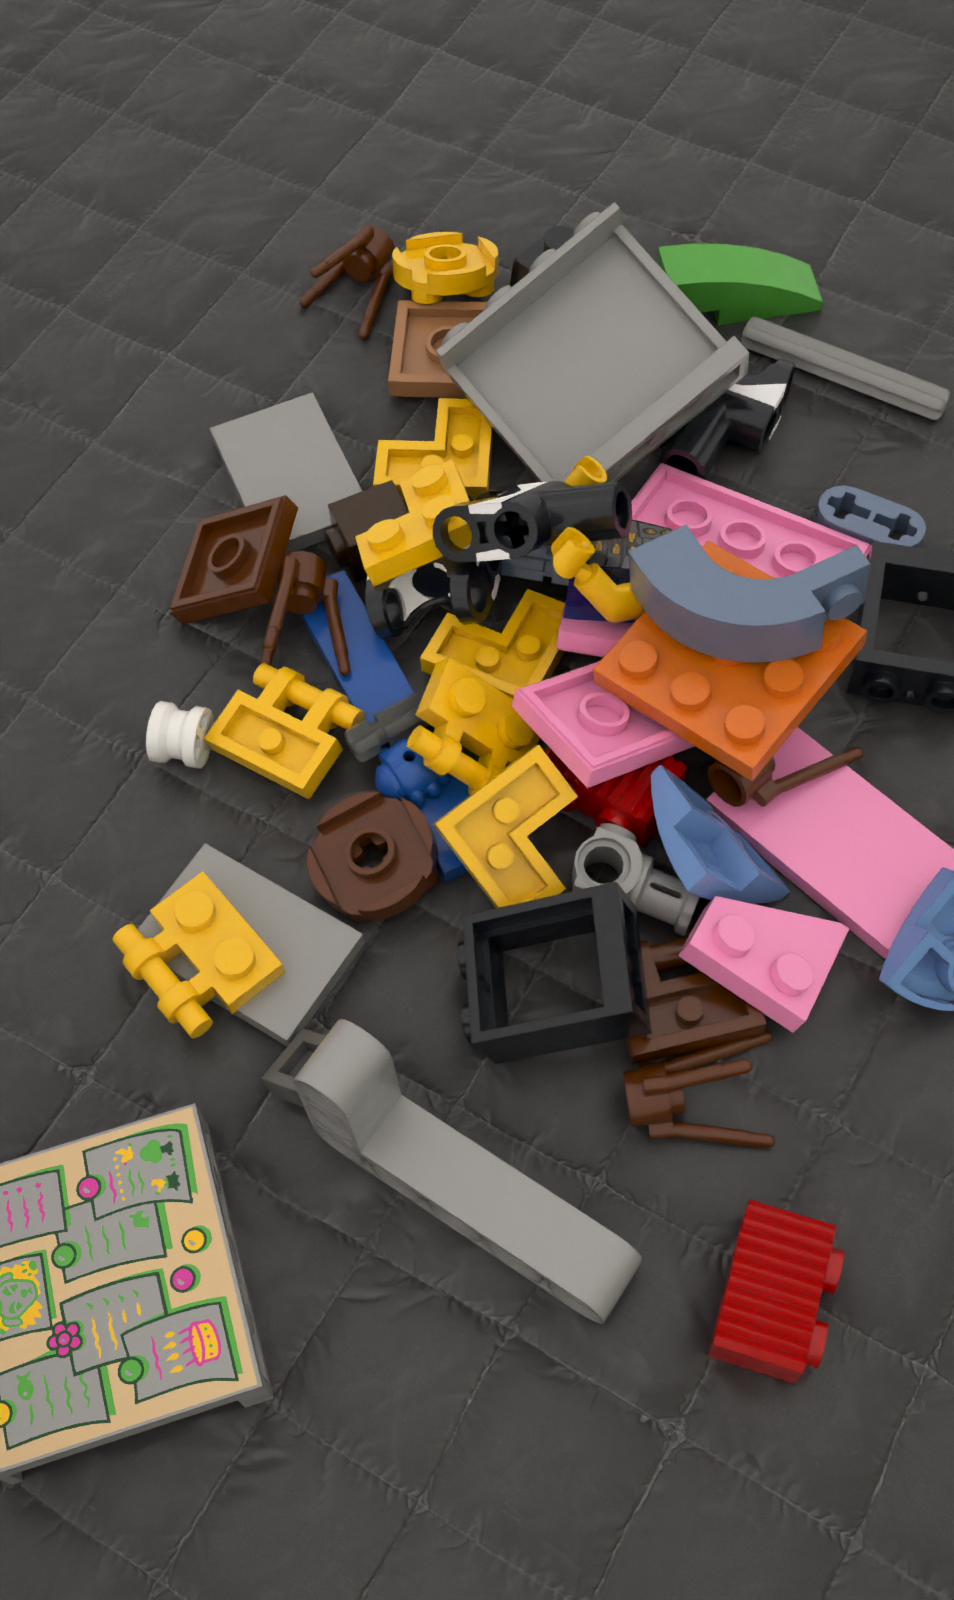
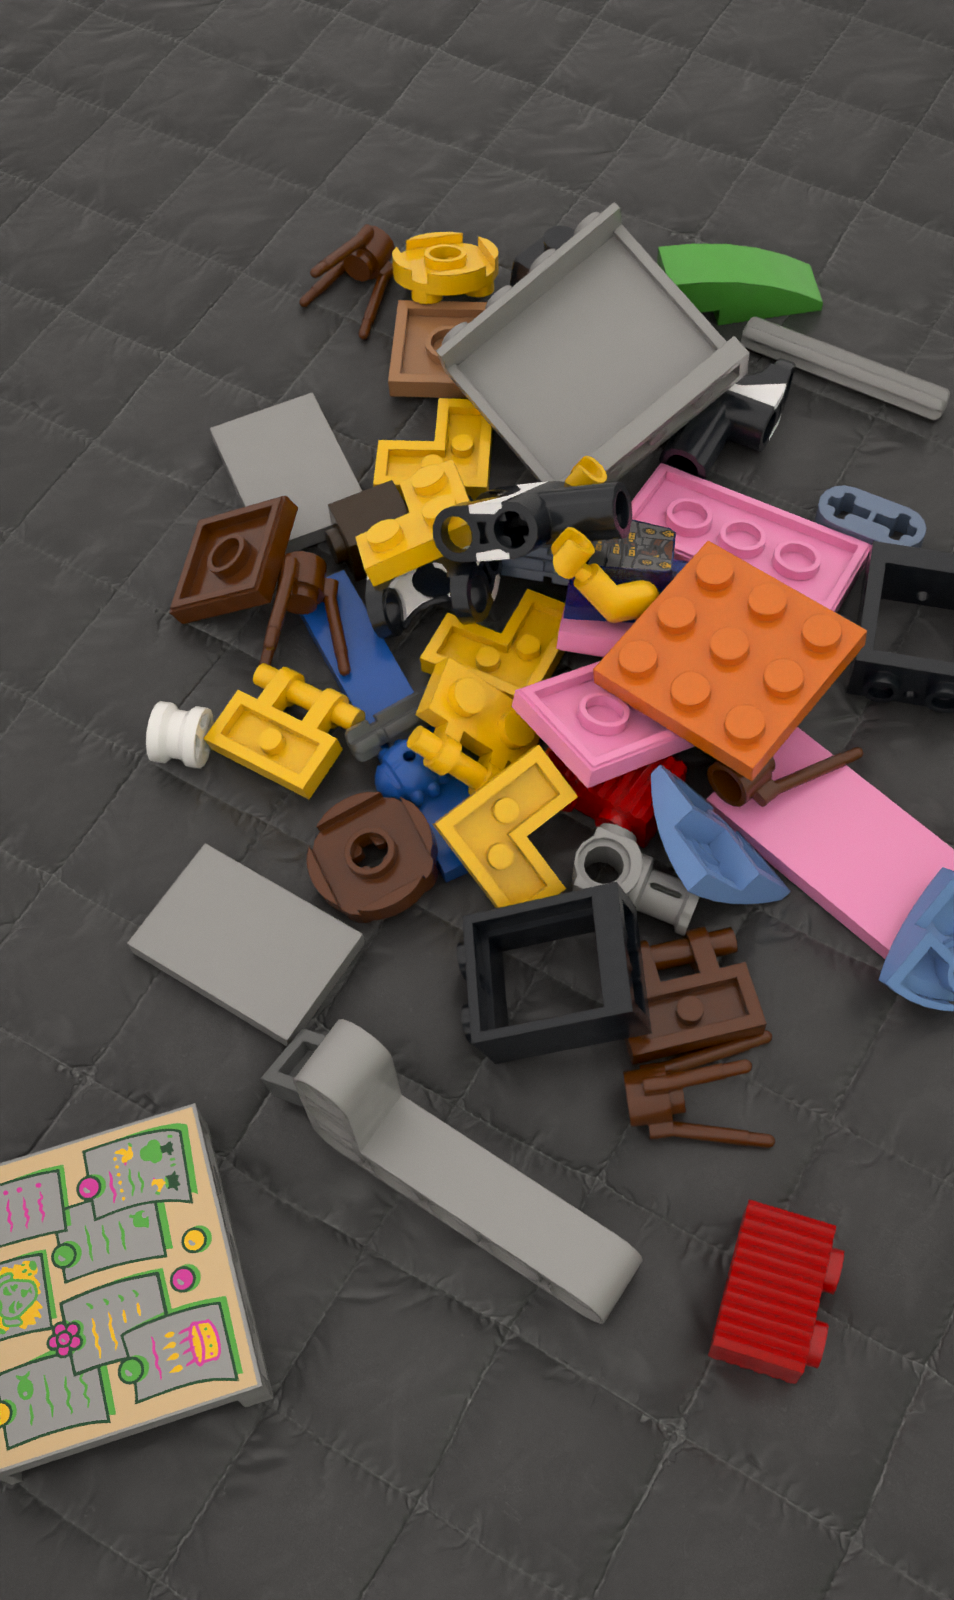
yellow plate [112,871,285,1039] -> none
sand blue arch [628,524,871,663] -> none
bright pink wing [678,896,850,1033] -> none

